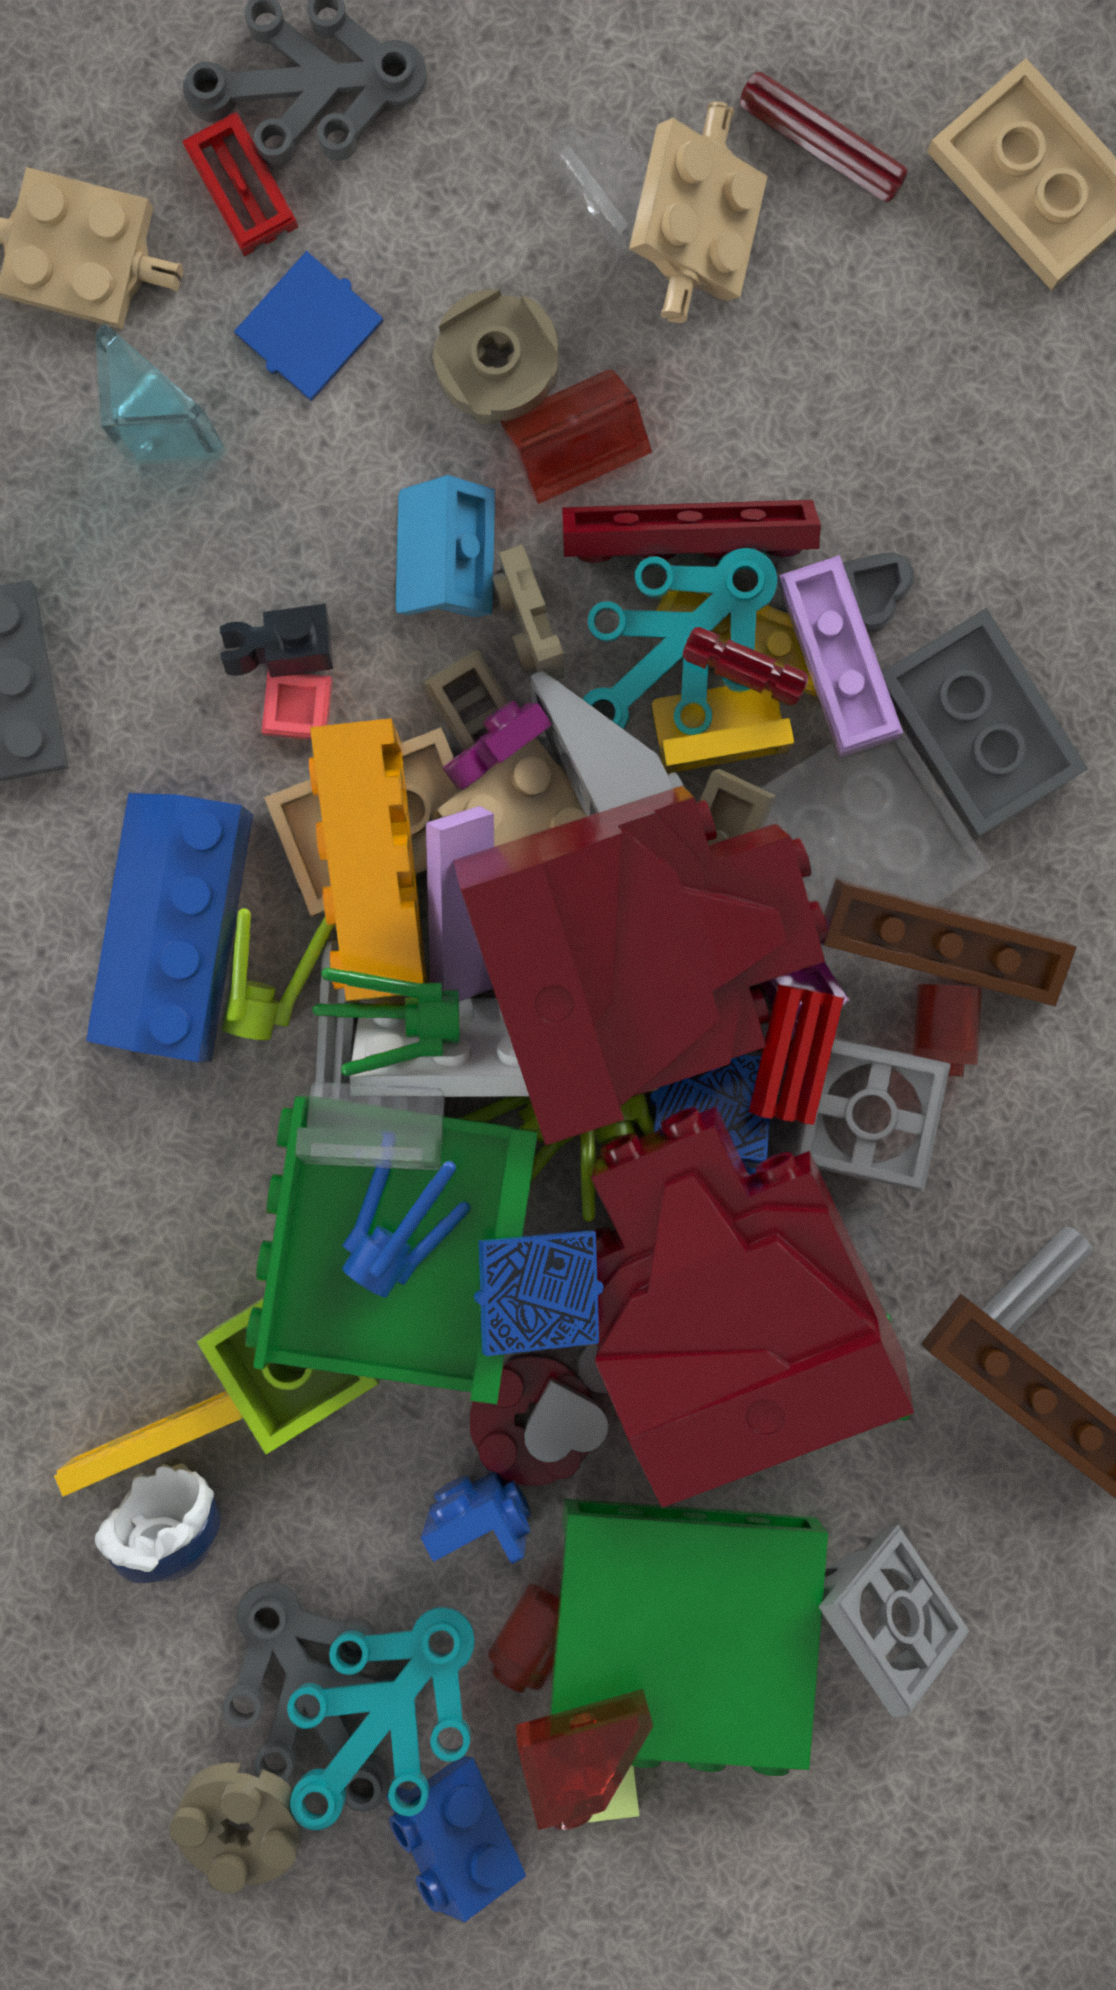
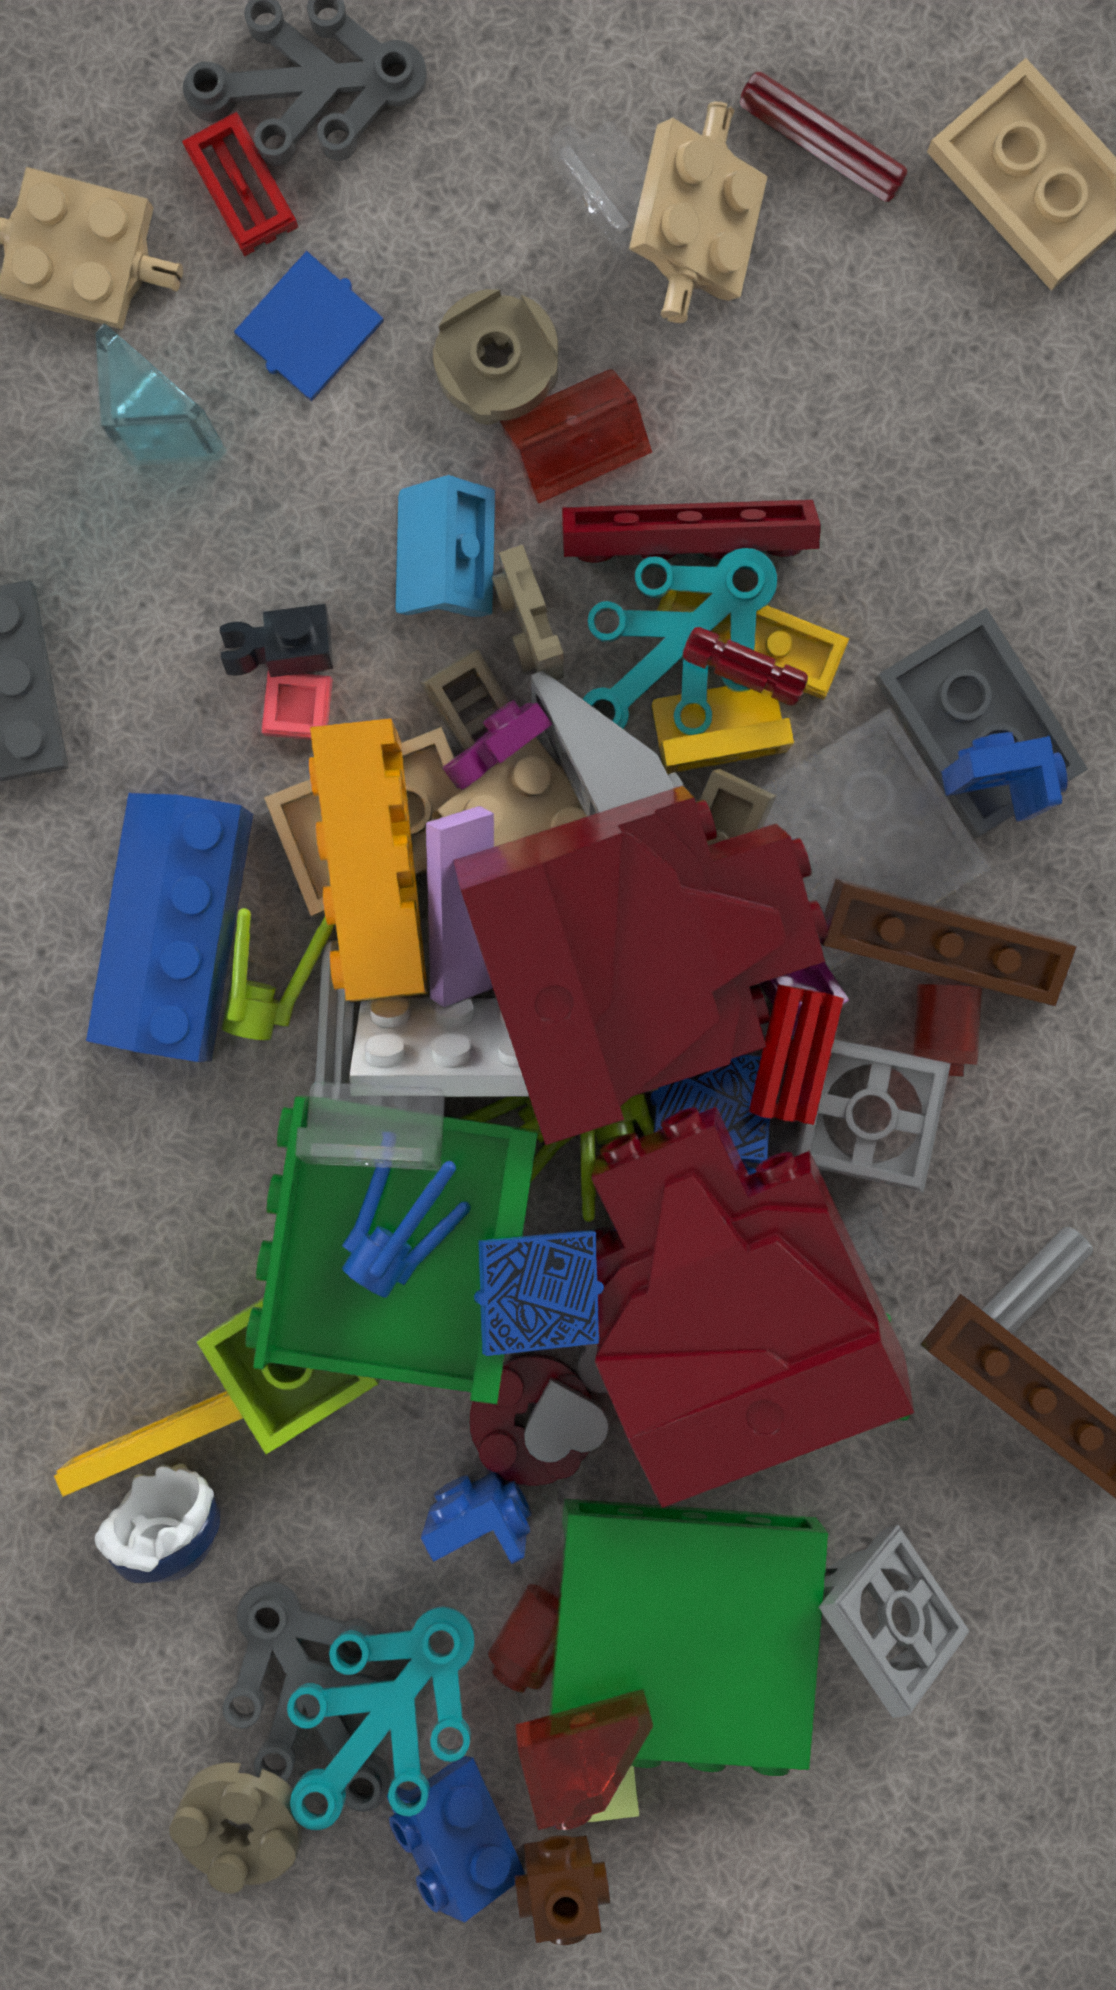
green plant [312,967,460,1076] -> none
lavender tile [778,555,903,758] -> none
dark grey tile [842,552,914,633] -> none
none -> reddish brown brick [515,1835,610,1945]
none -> blue bracket [941,732,1067,822]

